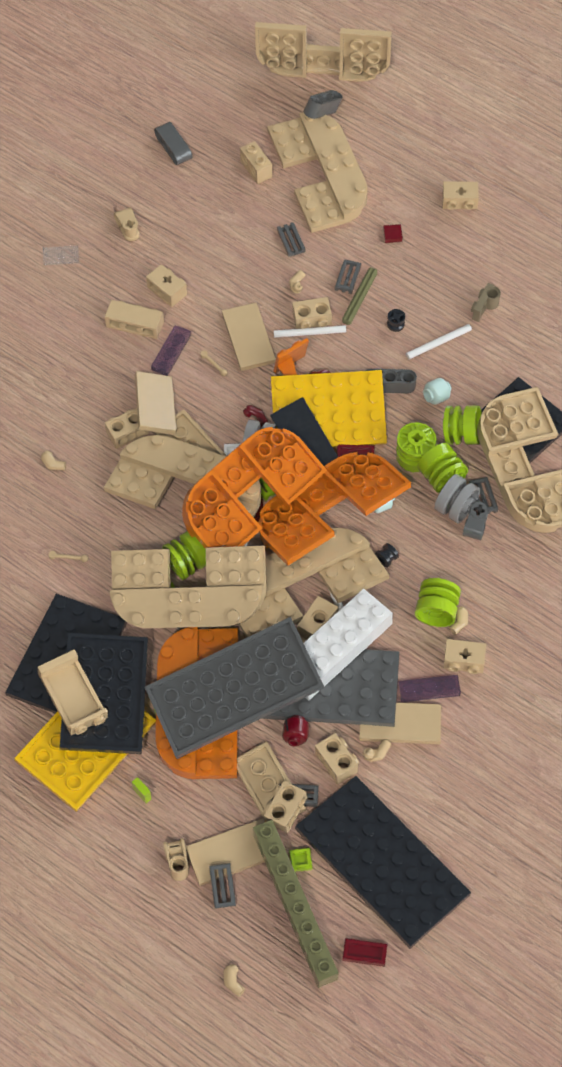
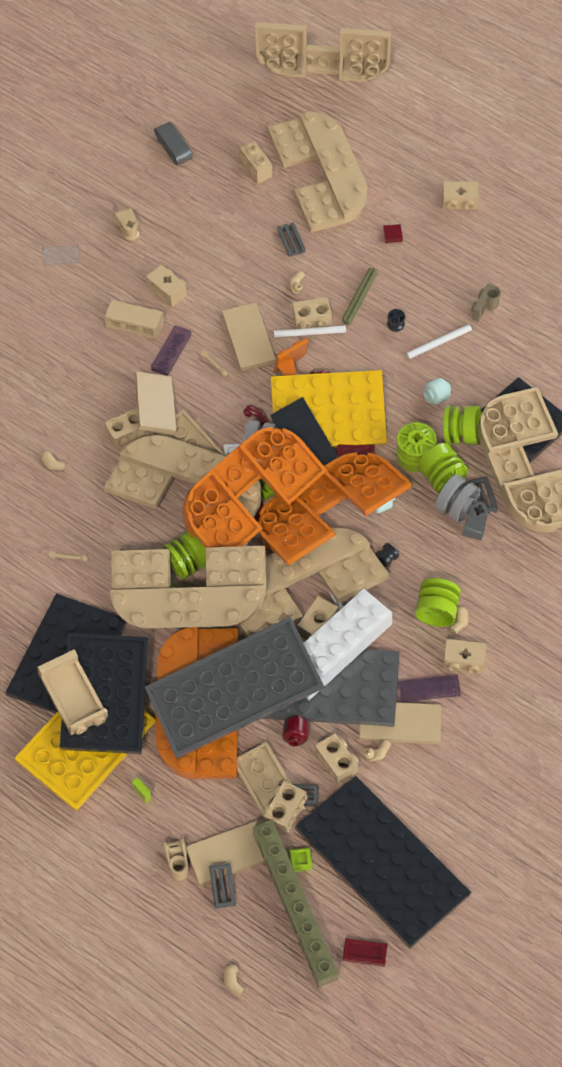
dark grey beam [303,90,343,119] -> none
dark grey tile [335,259,361,294] -> none
dark grey beam [366,369,417,394] -> none

